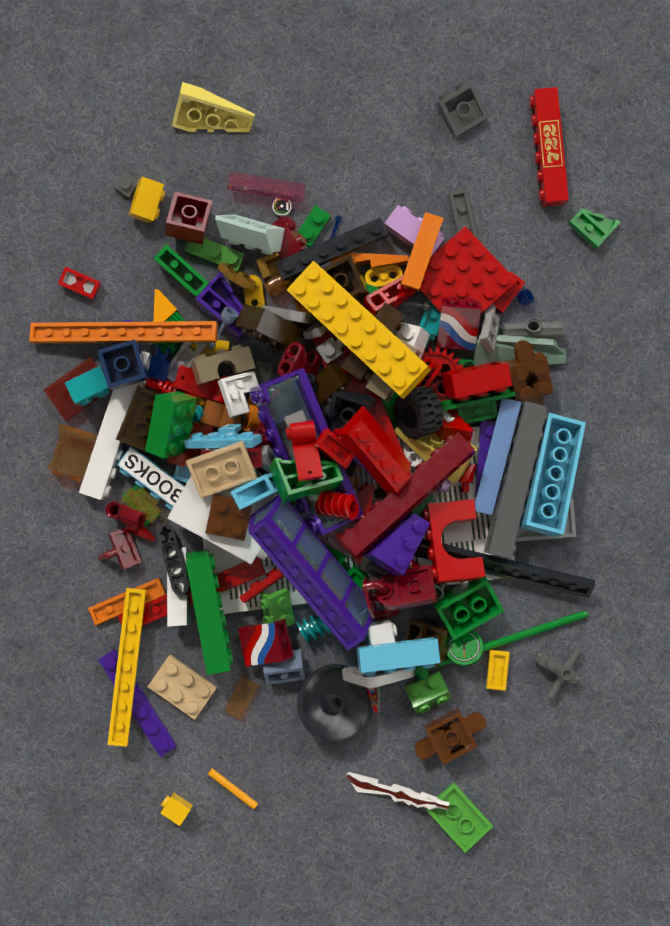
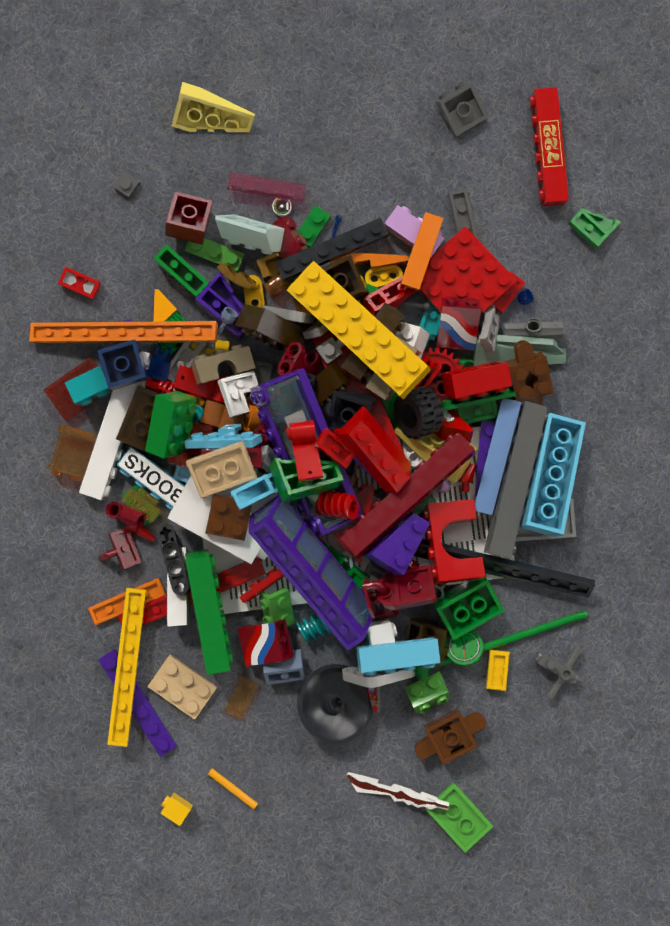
yellow brick [128,176,165,223] -> none

